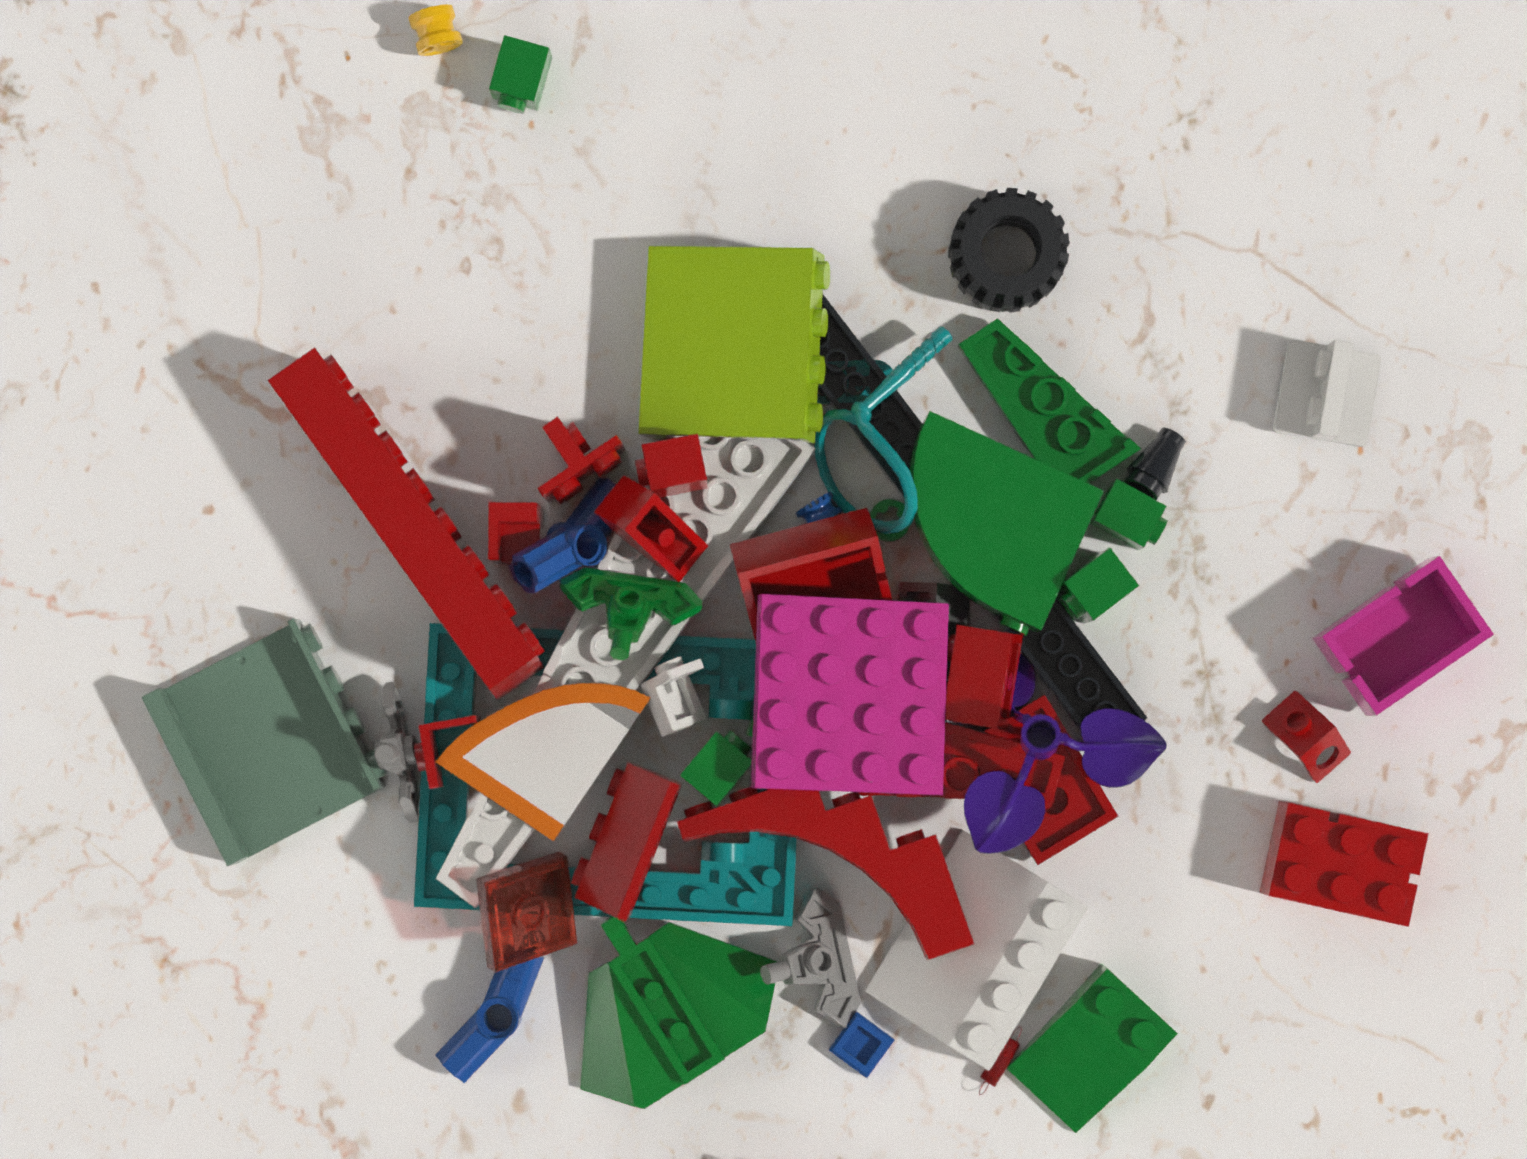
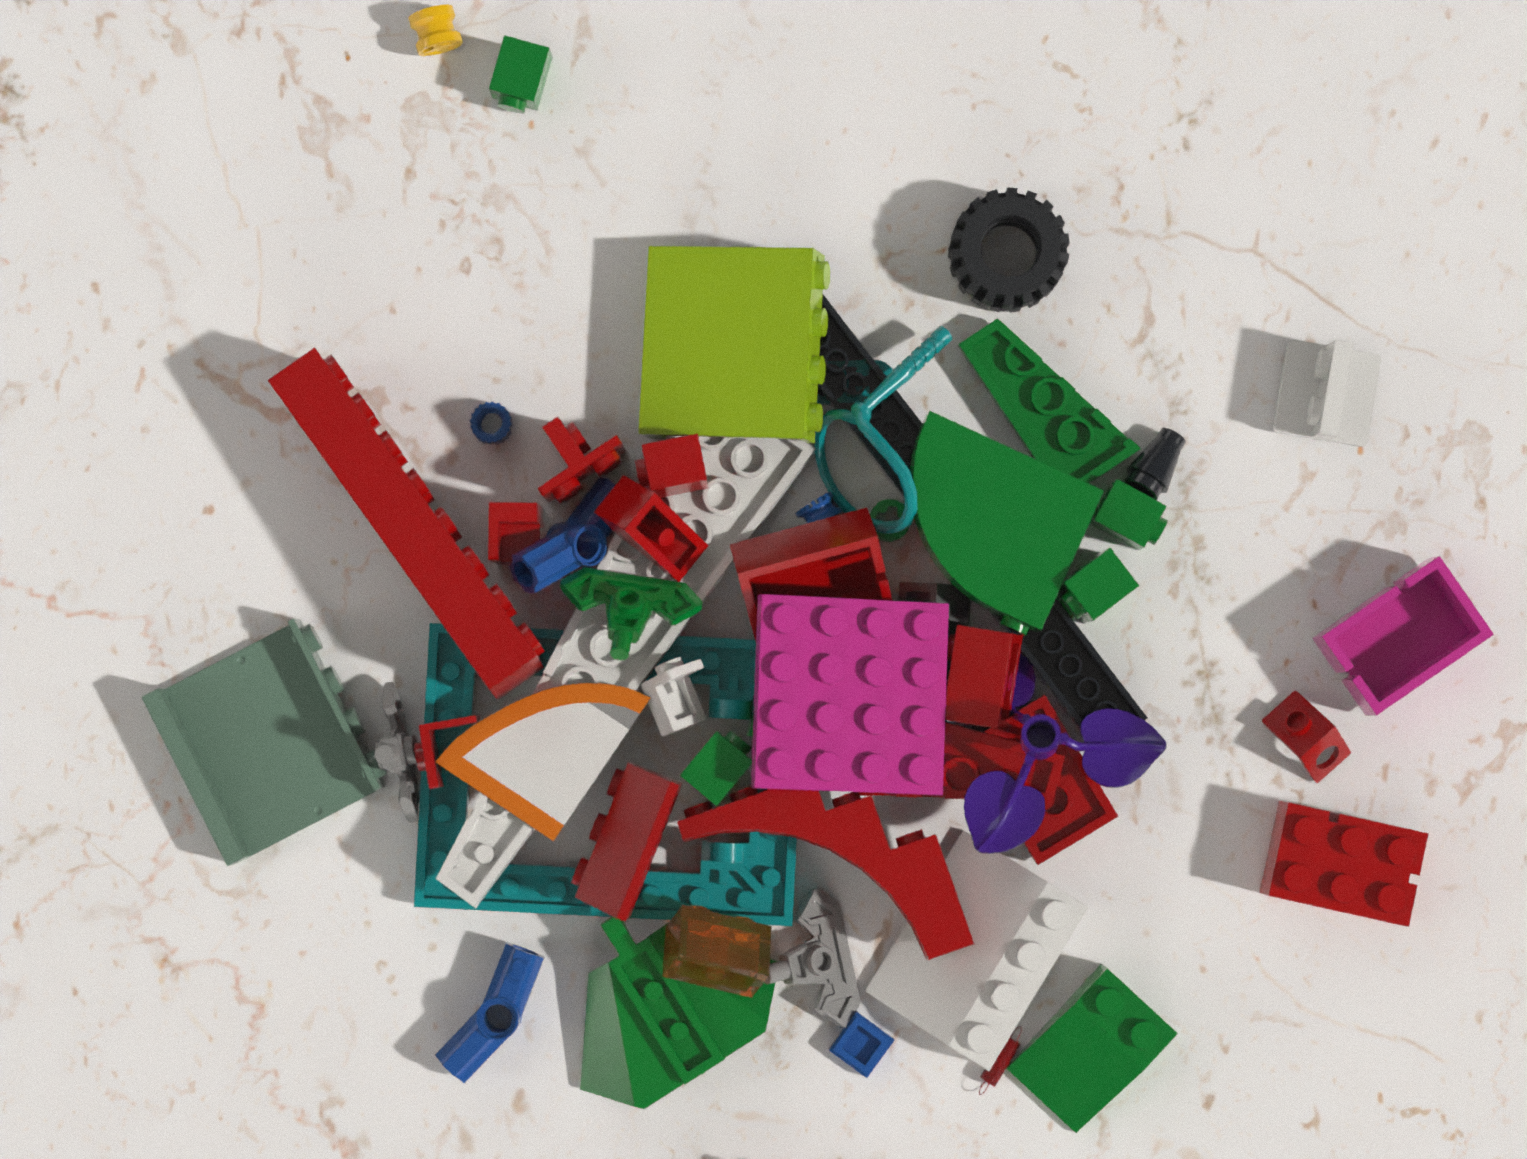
clear red tile [476,851,577,972] -> none
none -> blue axle [470,401,513,445]
none -> clear orange brick [662,904,772,998]

